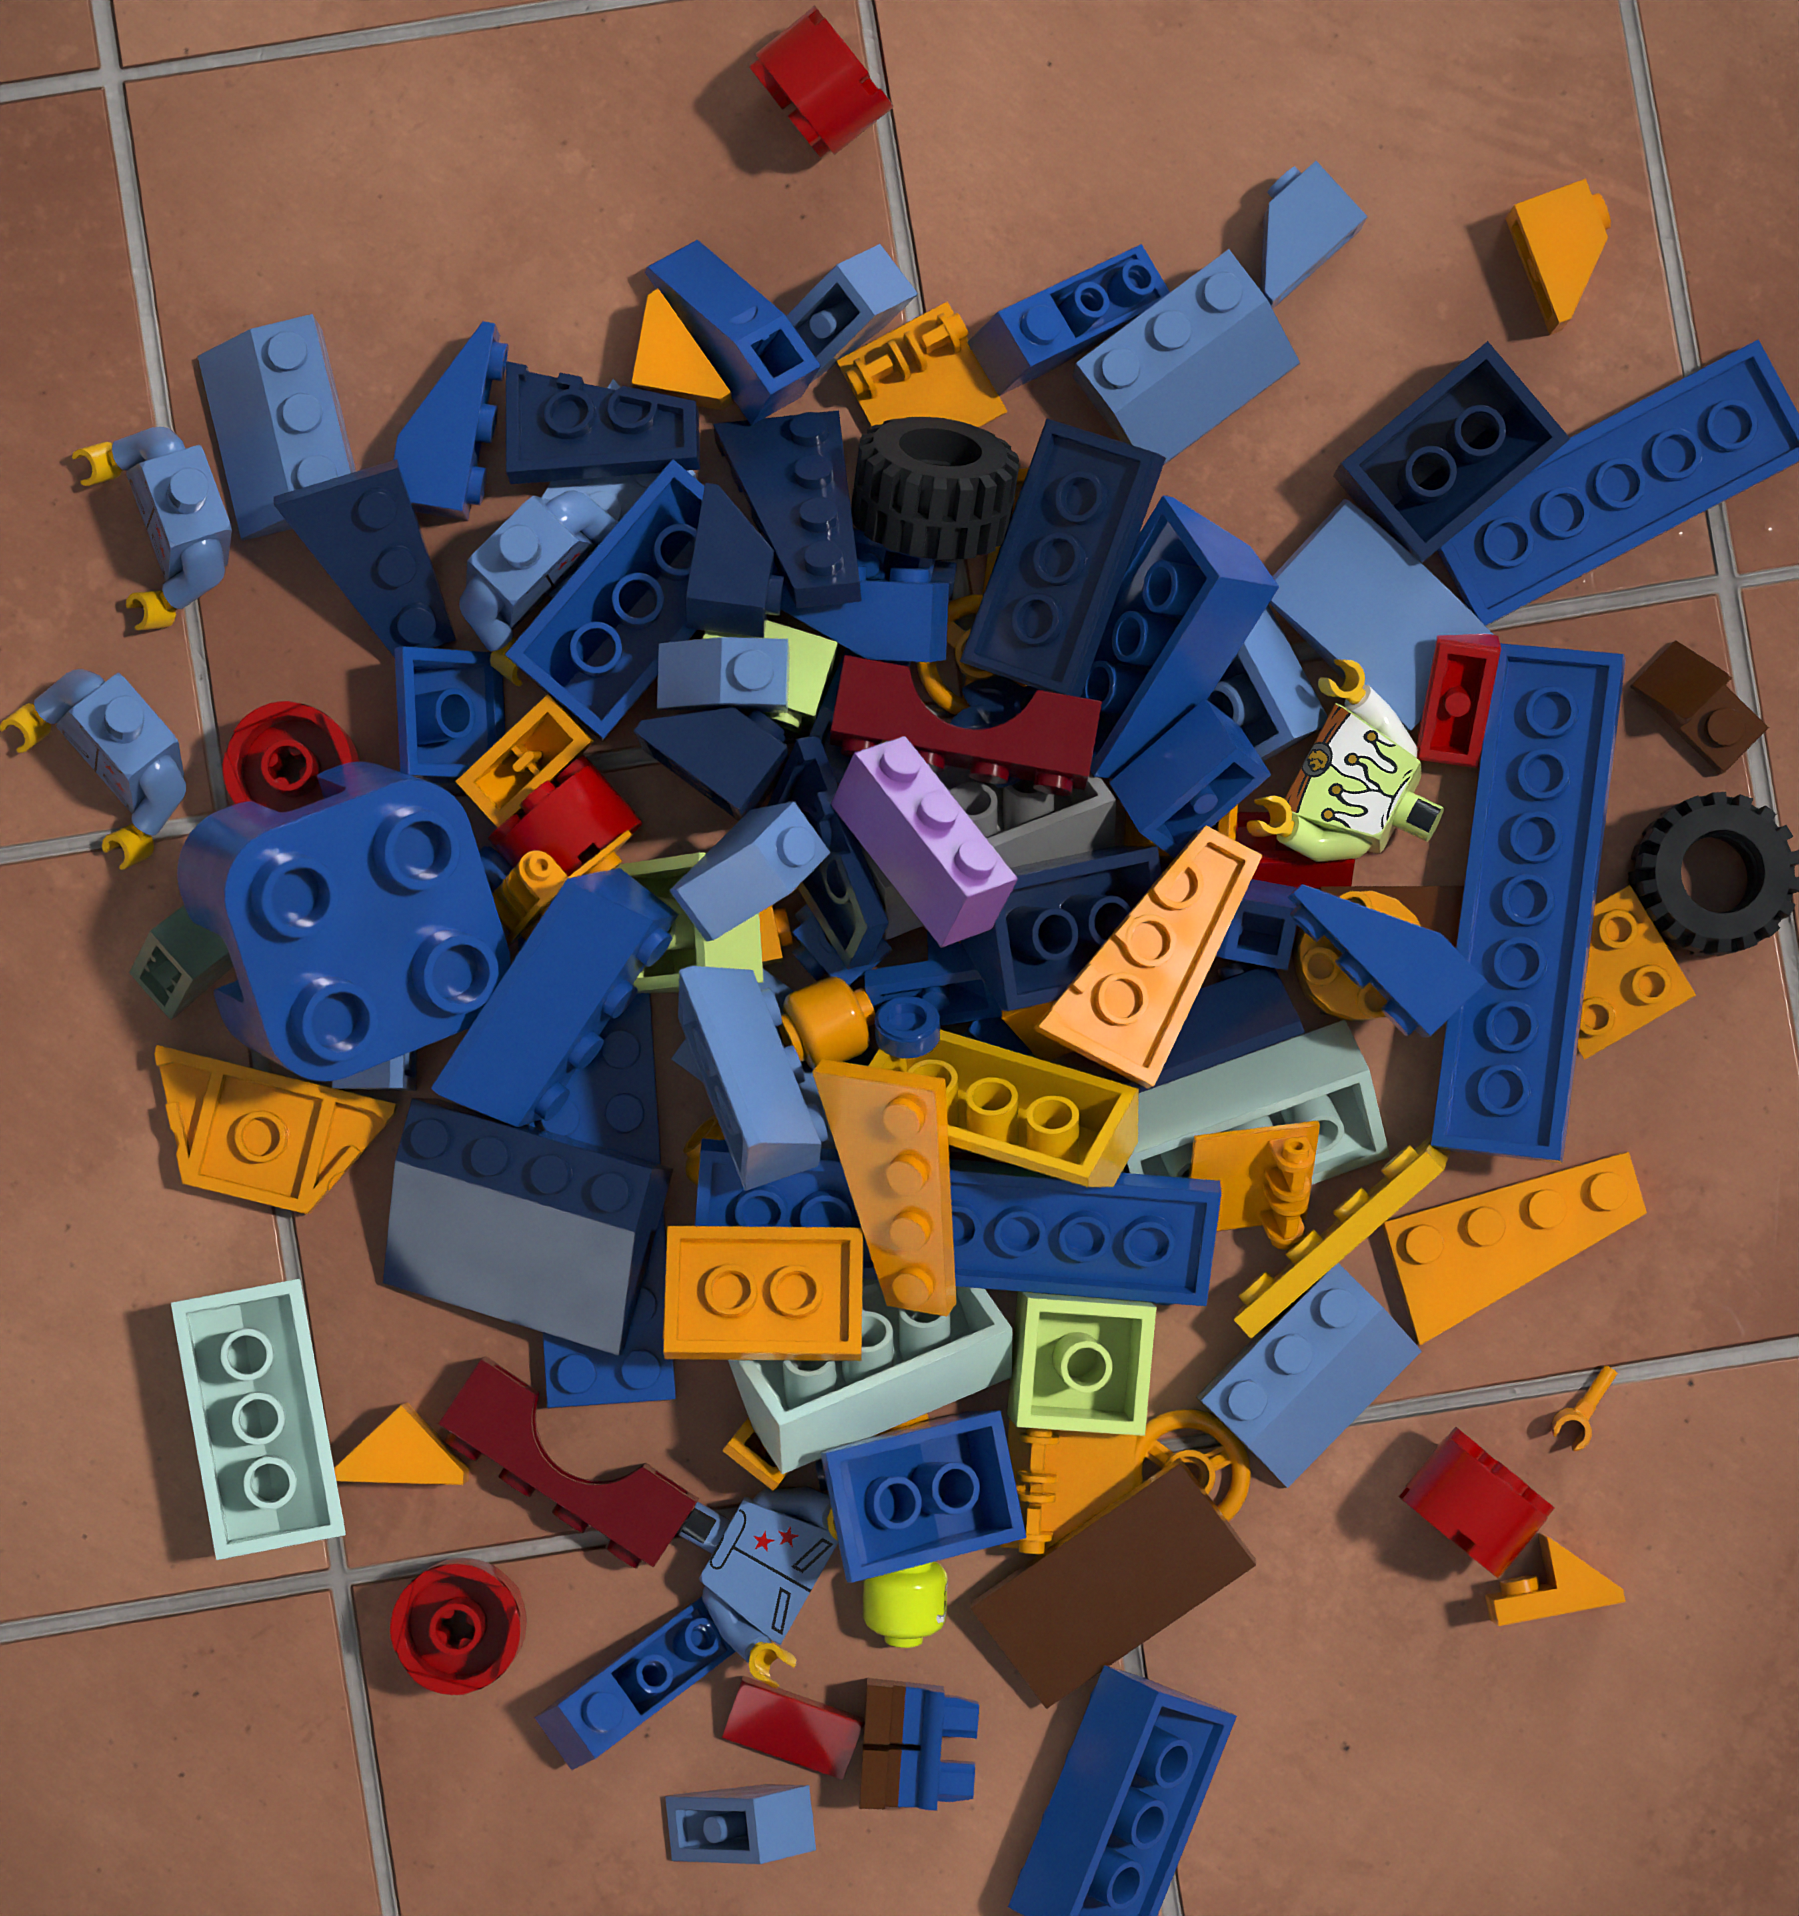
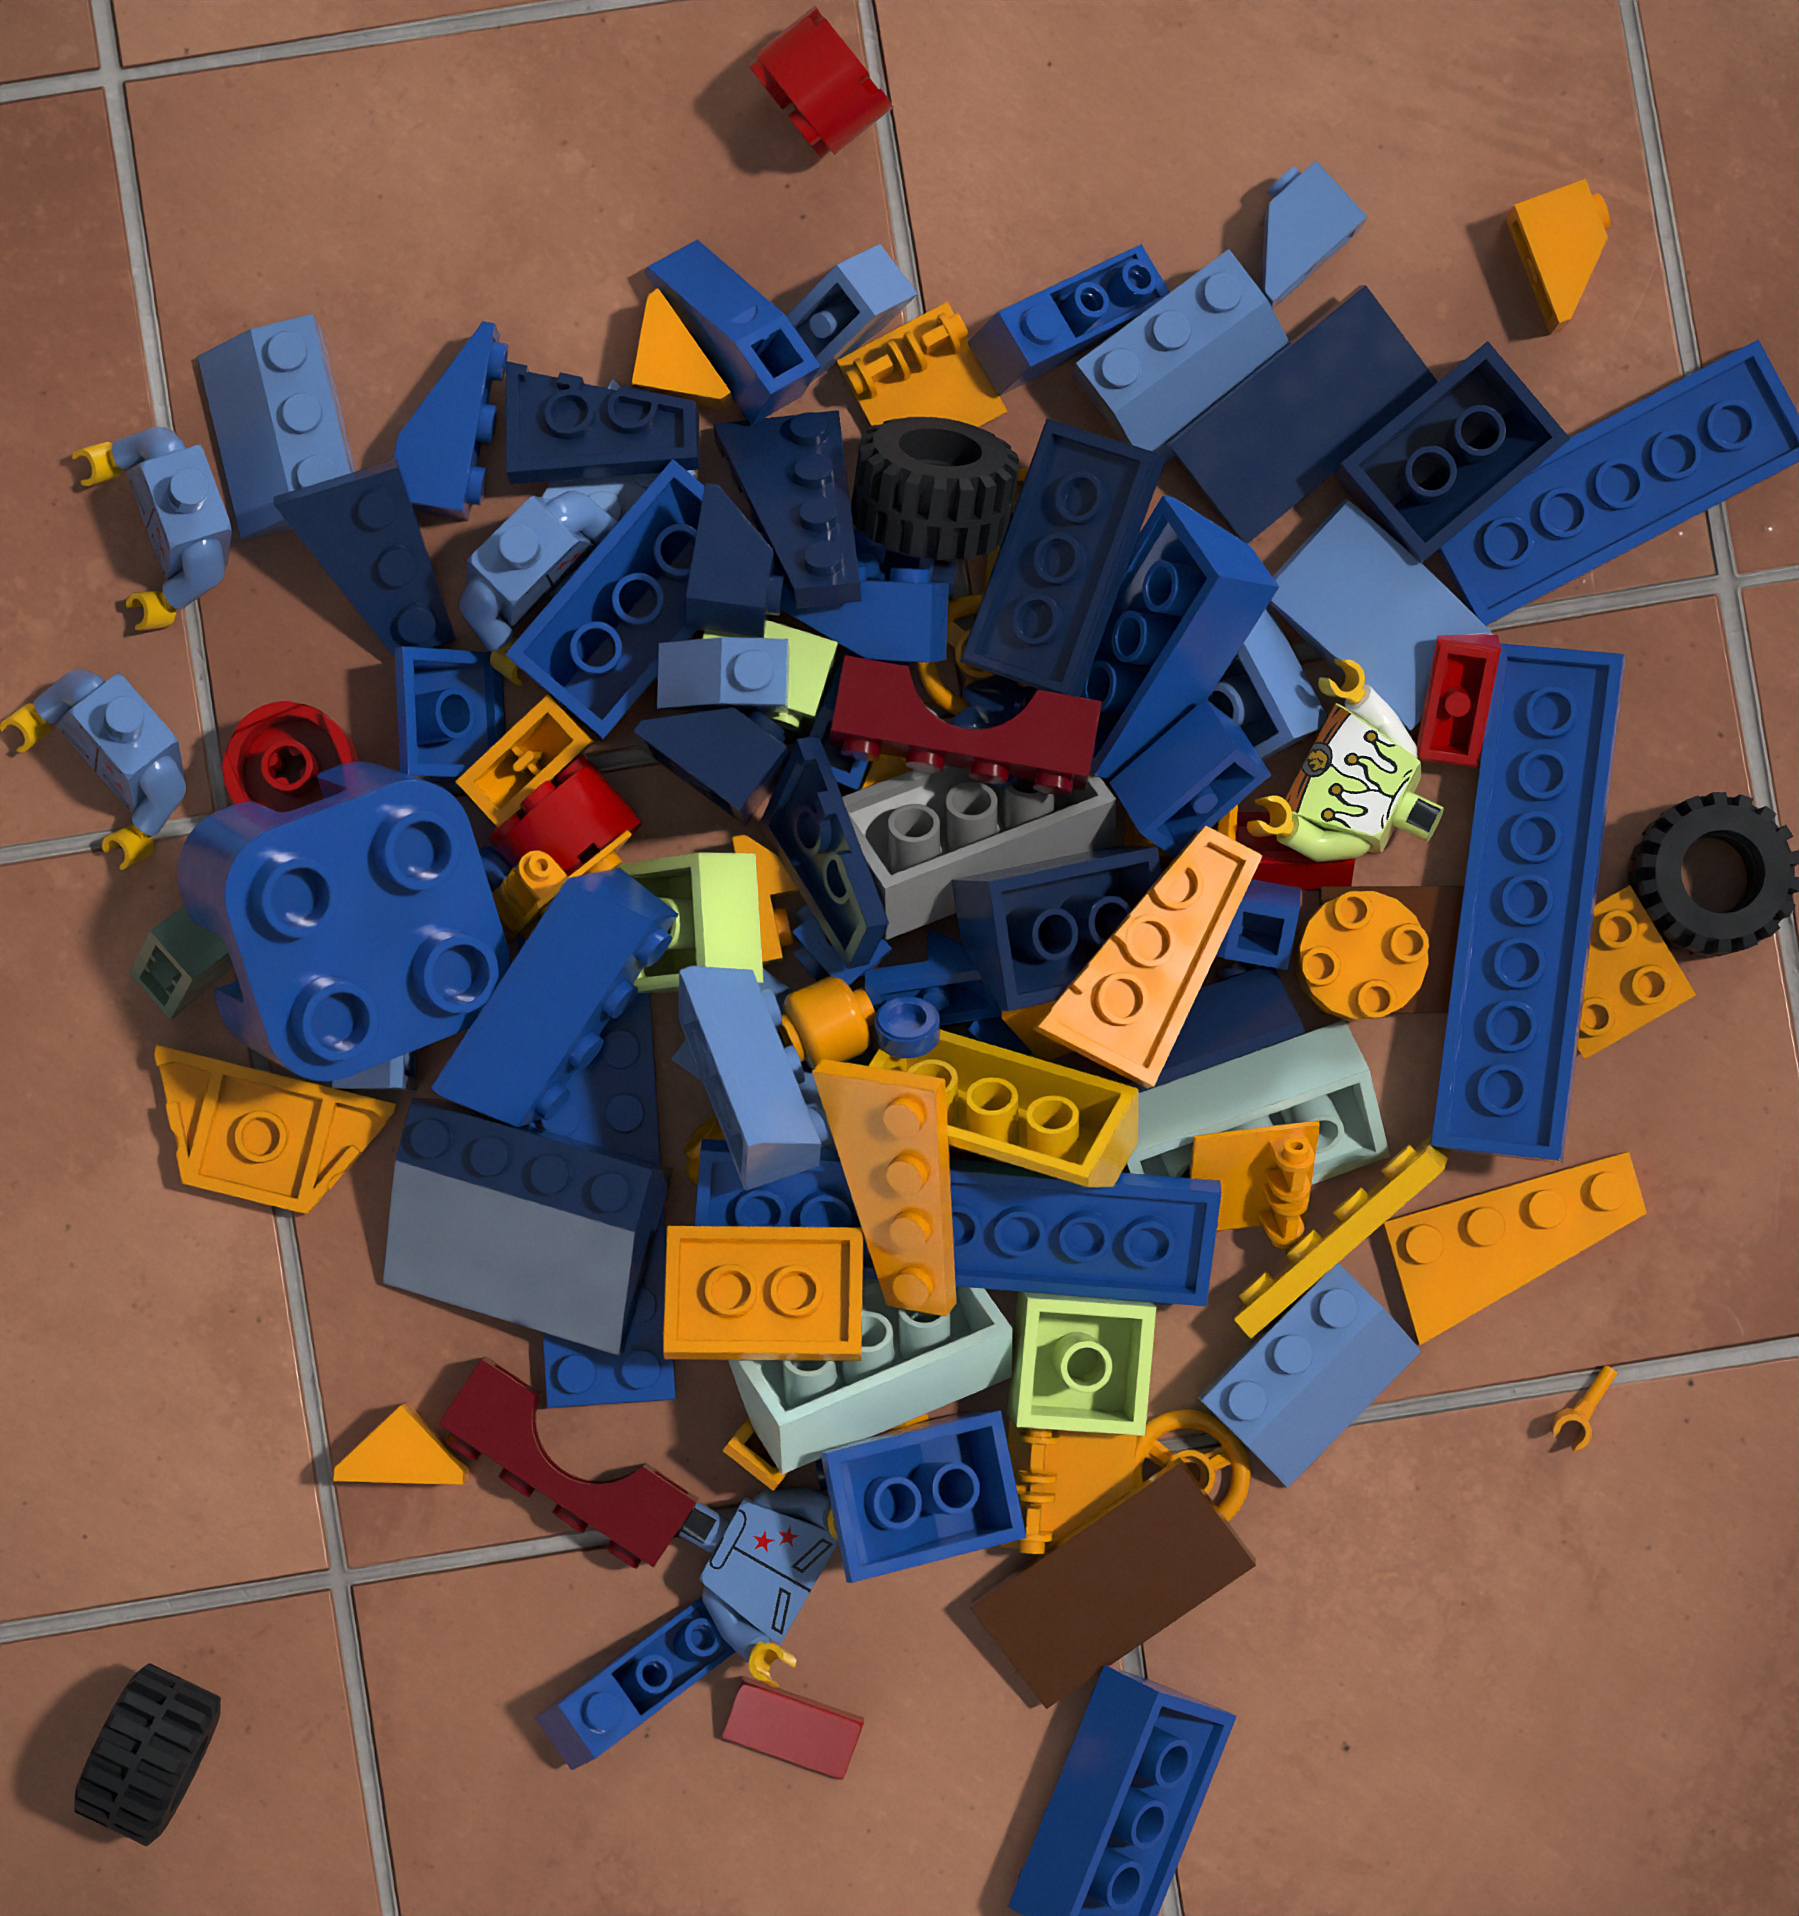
light aqua slope [171,1279,346,1560] -> none
red brick [390,1558,527,1695] -> none
medium blue slope [665,1784,816,1864] -> none
medium blue slope [669,801,831,942] -> none
medium lavender brick [830,736,1018,947] -> none
blue hips [859,1678,979,1811] -> none
neon yellow head [863,1562,948,1648] -> none
blue slope [1288,884,1487,1038] -> none
red brick [1398,1426,1555,1578] -> none
light orange slope [1485,1533,1626,1626] -> none
reddish brown slope [1630,640,1769,775] -> none
none -> black tyre [74,1663,221,1847]
none -> dark blue tile [1165,285,1438,544]

